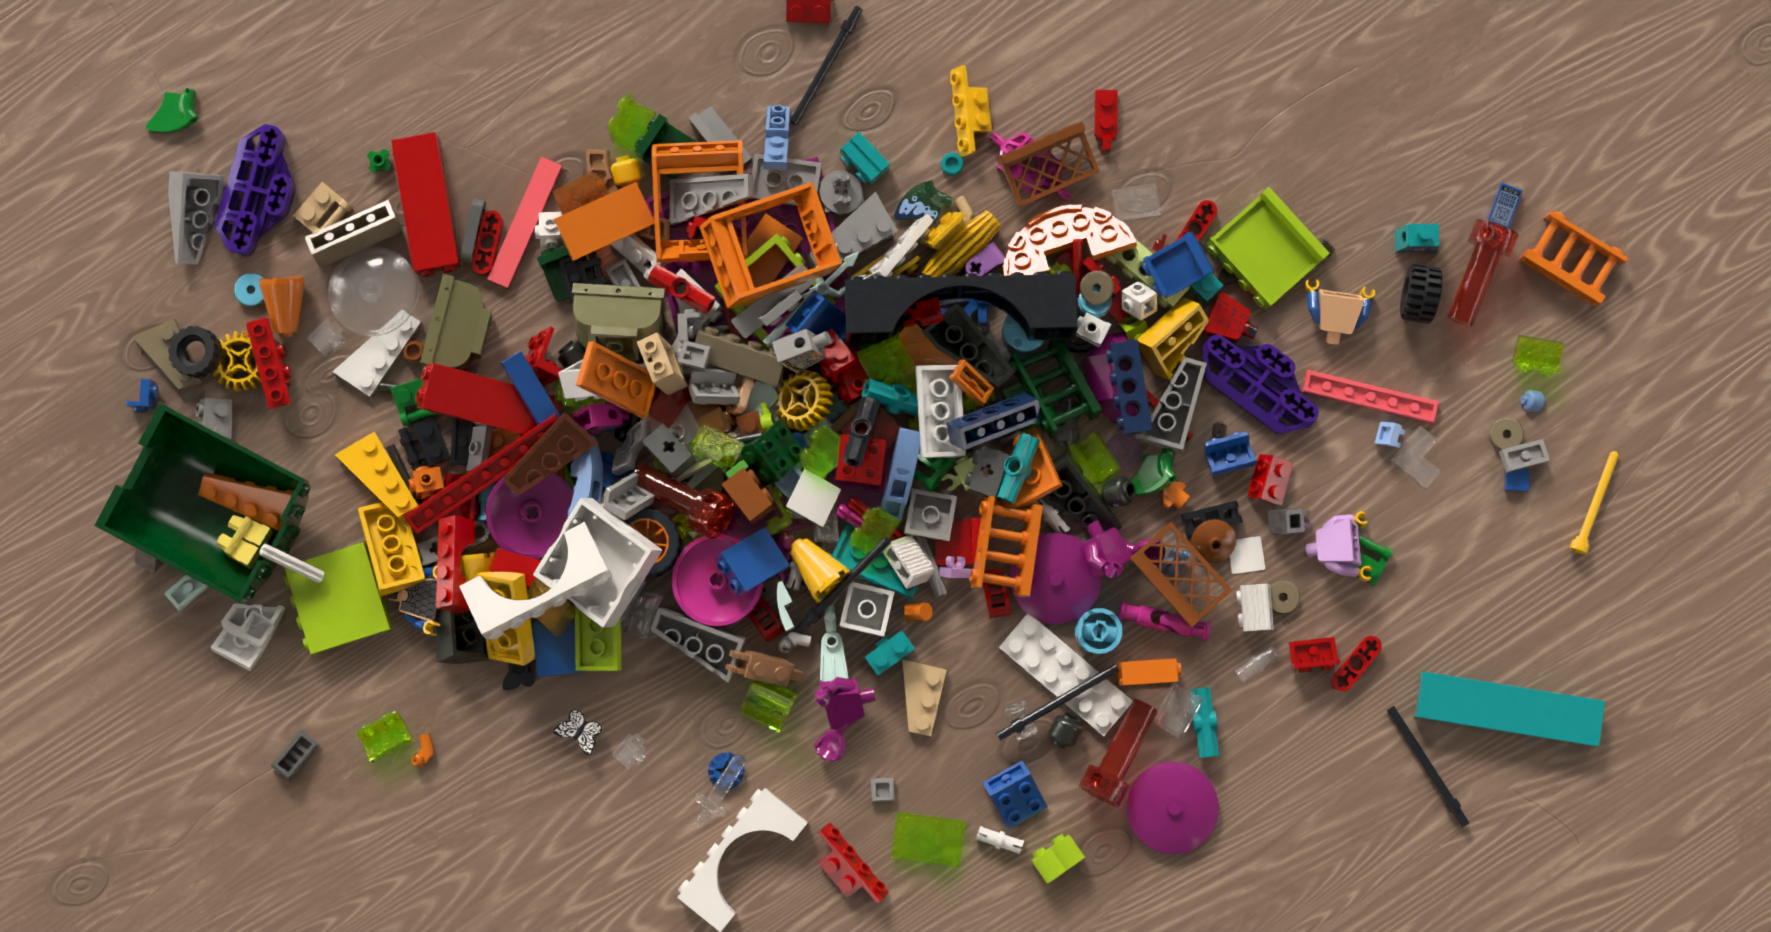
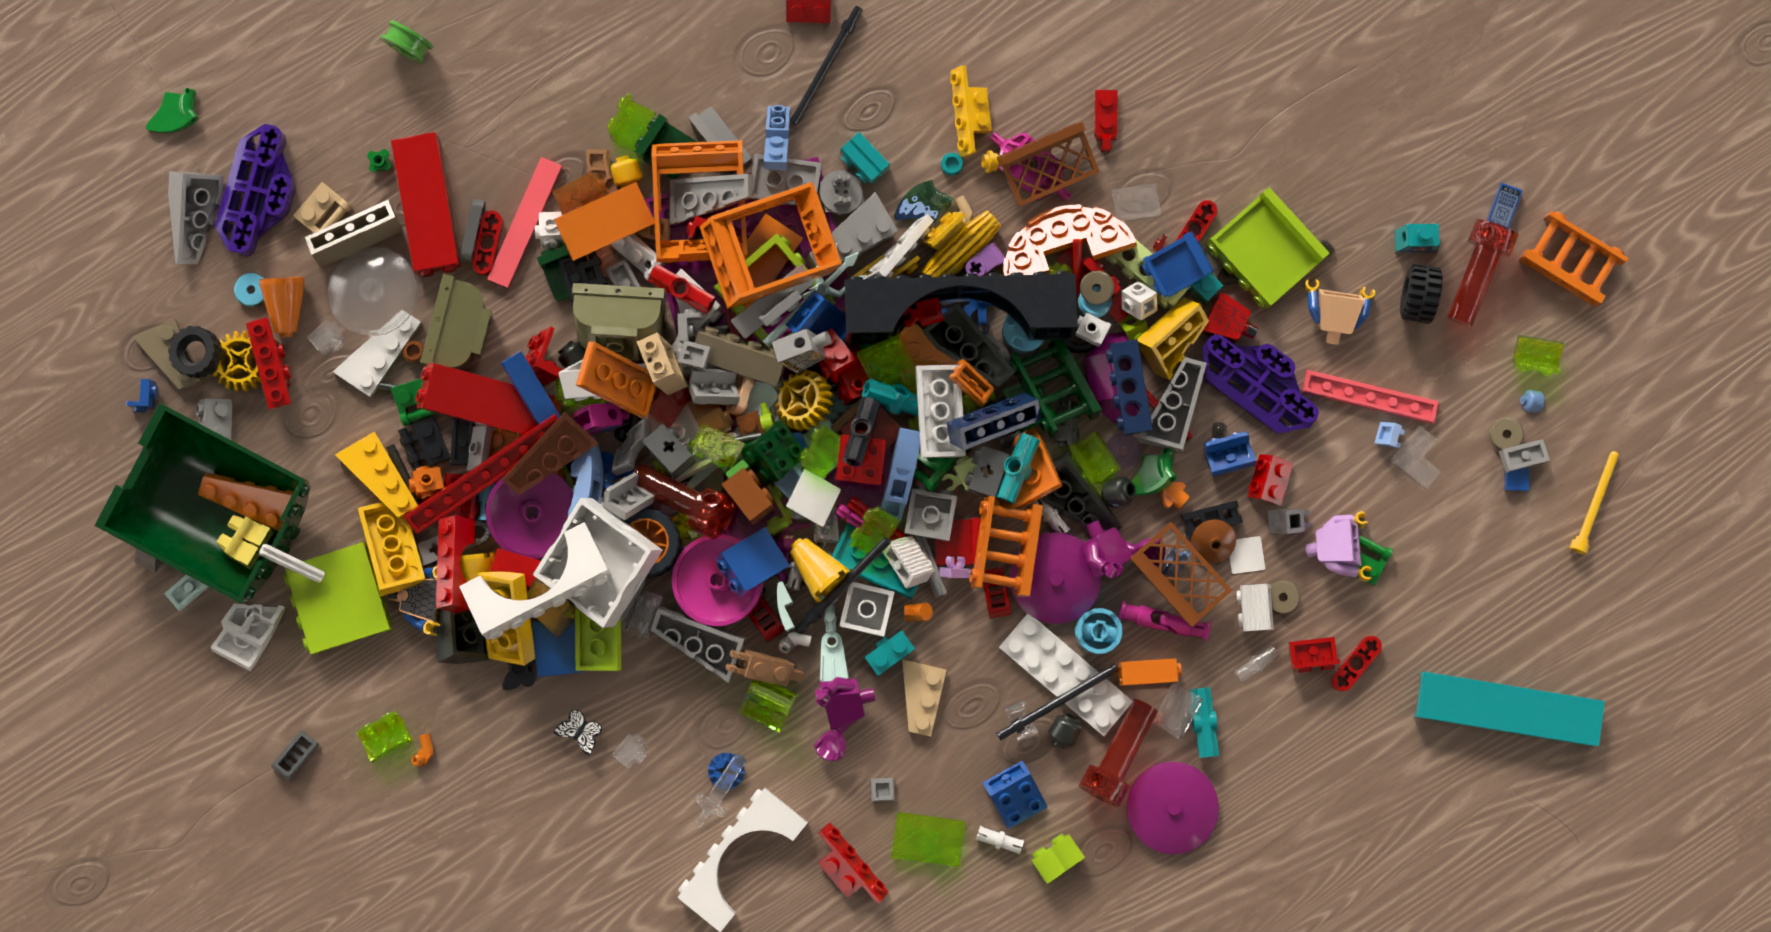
black bar [1387,706,1470,827] -> none
none -> bright green wheel [380,20,433,64]
none -> yellow plate [981,150,998,173]

